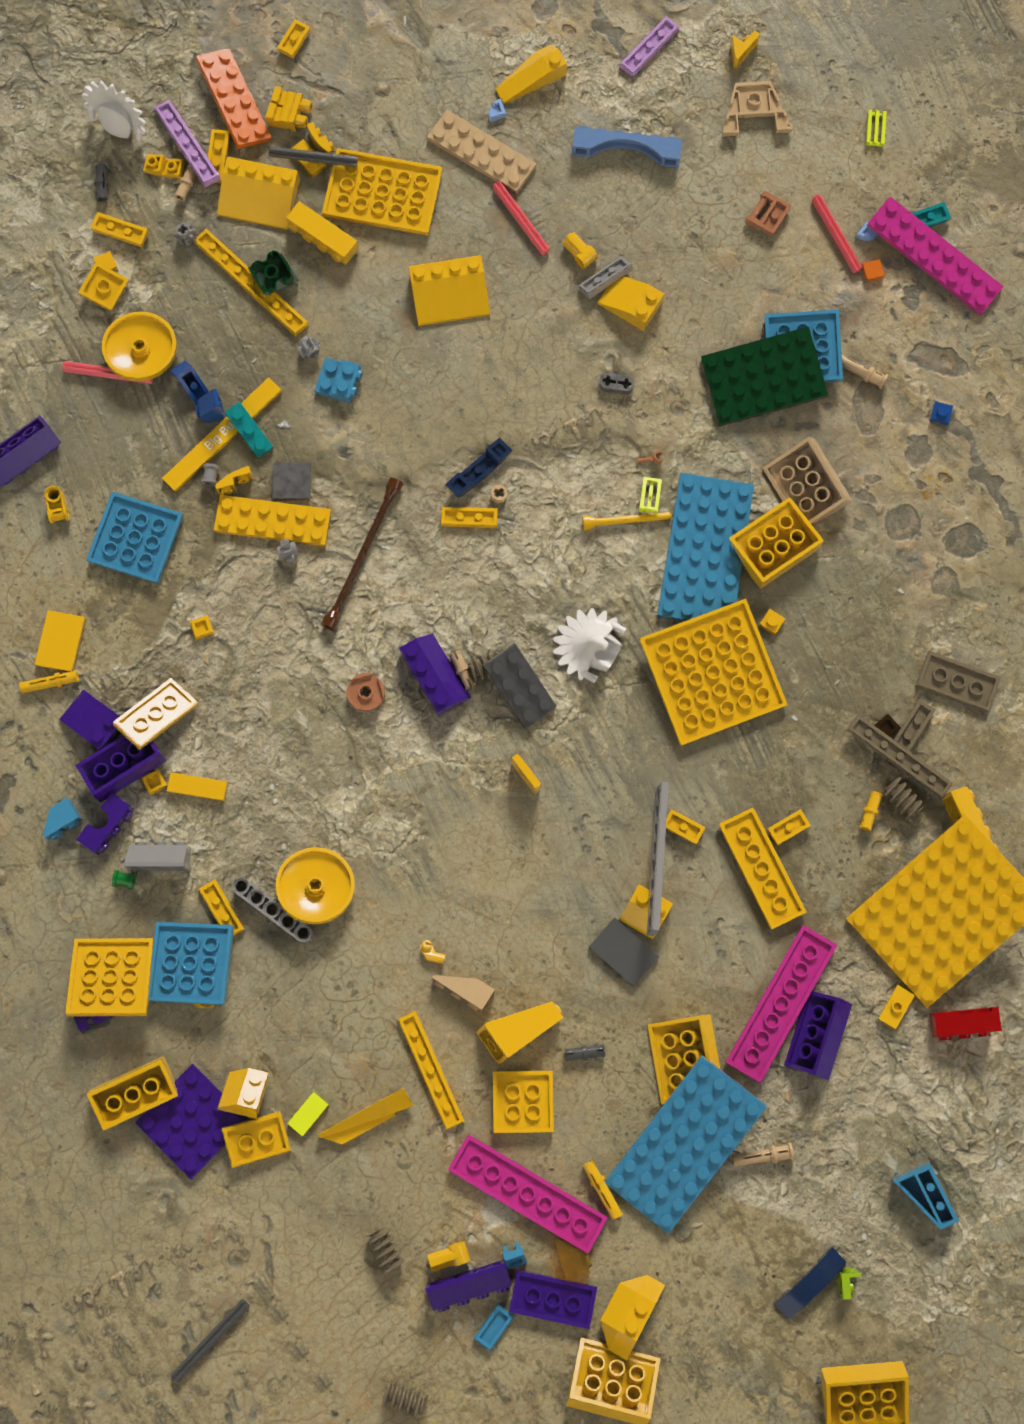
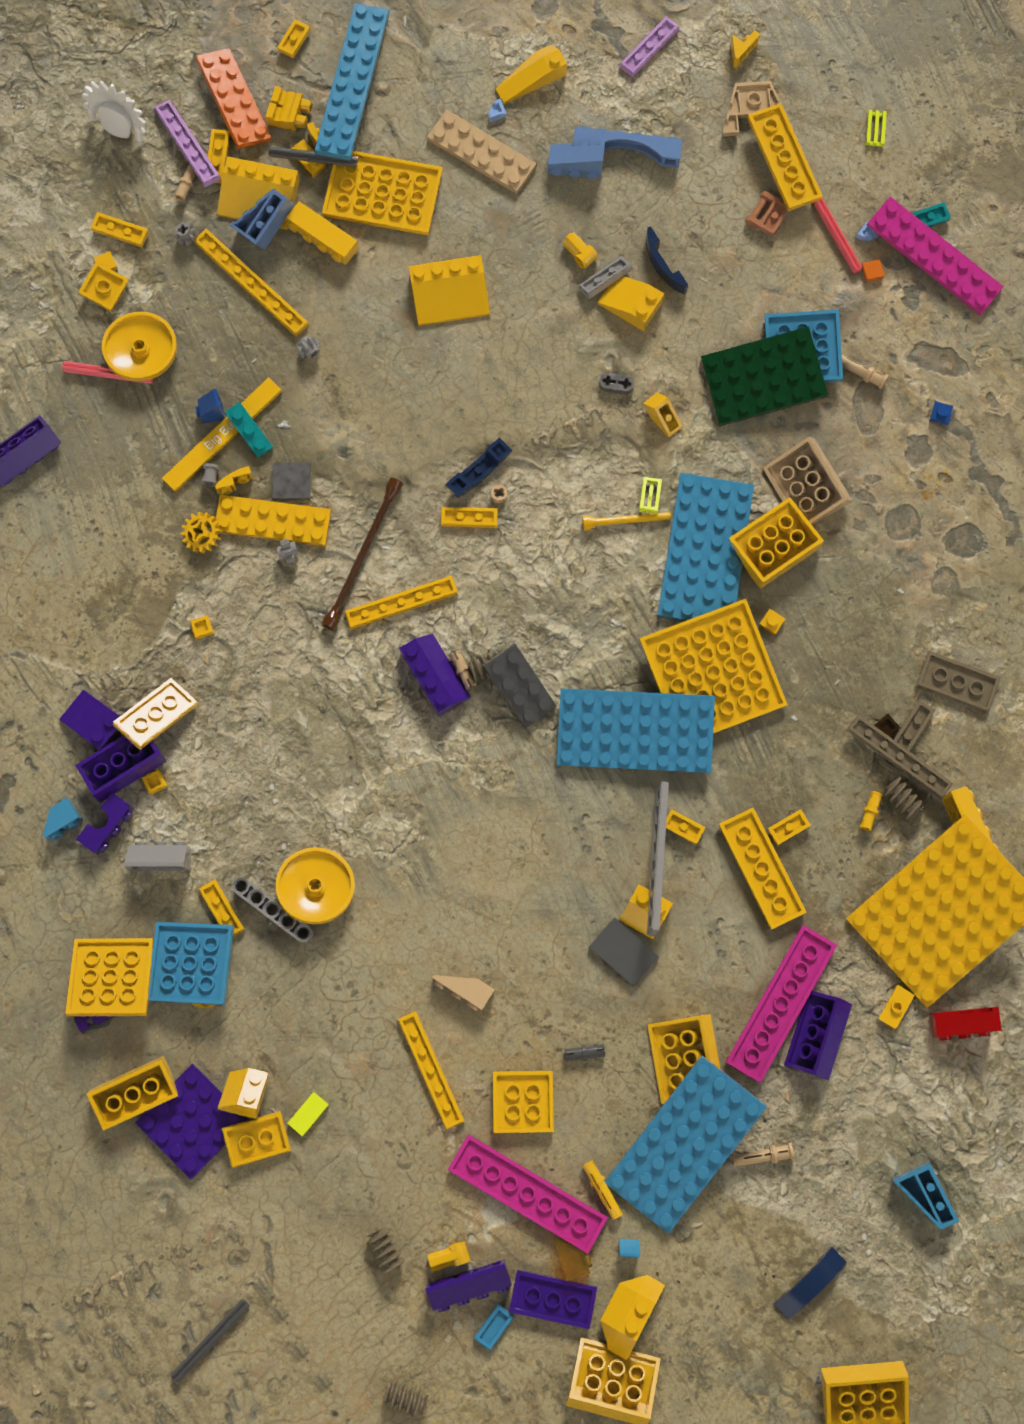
yellow pin [19,670,79,694] -> none
yellow tile [34,610,86,672] -> none
yellow piece [44,486,70,524] -> none
dark azure plate [86,492,184,584] -> none
dark grey pin [94,164,109,202] -> none
green bush [112,870,136,890] -> none
yellow slope [143,154,185,179] -> none
yellow tile [167,772,228,801] -> none
blue slope [171,360,209,406] -> none
dark green slope [248,250,299,296] -> none
dark azure plate [314,357,363,403] -> none
yellow wedge [318,1088,414,1144] -> none
nougat plate [346,673,385,712] -> none
yellow arm [420,940,446,964] -> none
yellow slope [476,1001,564,1065] -> none
coral axle [493,181,550,256] -> none
dark azure tile [503,1242,527,1270] -> none
yellow tile [512,754,541,794] -> none
white piece [553,608,627,683] -> none
nougat hand [637,451,664,465] -> none
lime bracket [837,1267,861,1300] -> none
none -> yellow gear [181,512,222,553]
none -> medium blue wedge [229,189,295,250]
none -> dark azure plate [315,3,389,161]
none -> yellow tile [345,575,458,630]
none -> medium blue wedge [548,141,605,179]
none -> dark azure plate [557,688,715,773]
none -> dark azure slope [618,1239,640,1258]
none -> yellow slope [643,392,683,437]
none -> dark blue slope [646,226,688,294]
none -> yellow plate [747,103,823,211]

